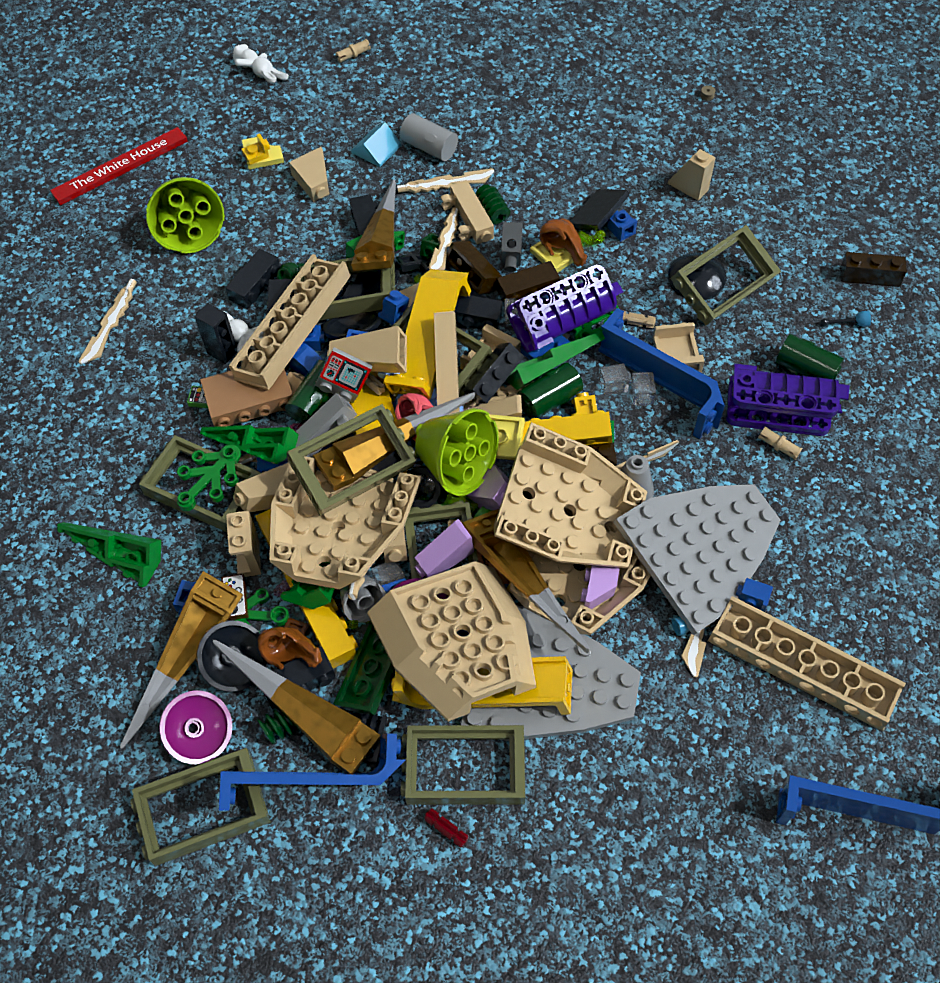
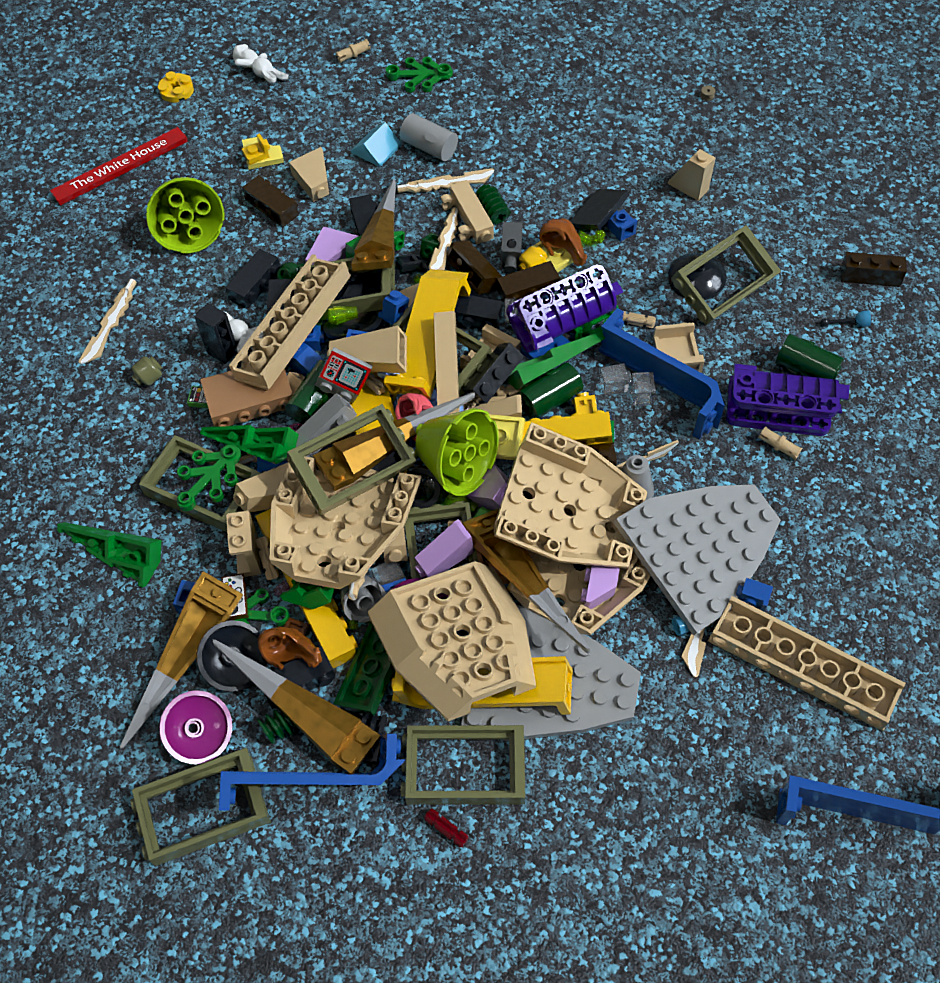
none -> olive head [132,356,163,386]
none -> yellow plate [158,71,194,103]
none -> dark brown brick [242,175,299,228]
none -> tan axle [255,536,279,580]
none -> lavender slope [305,227,359,265]
none -> clear neon green cone [327,305,358,325]
none -> green plant [386,57,453,93]
none -> yellow head [519,246,548,270]

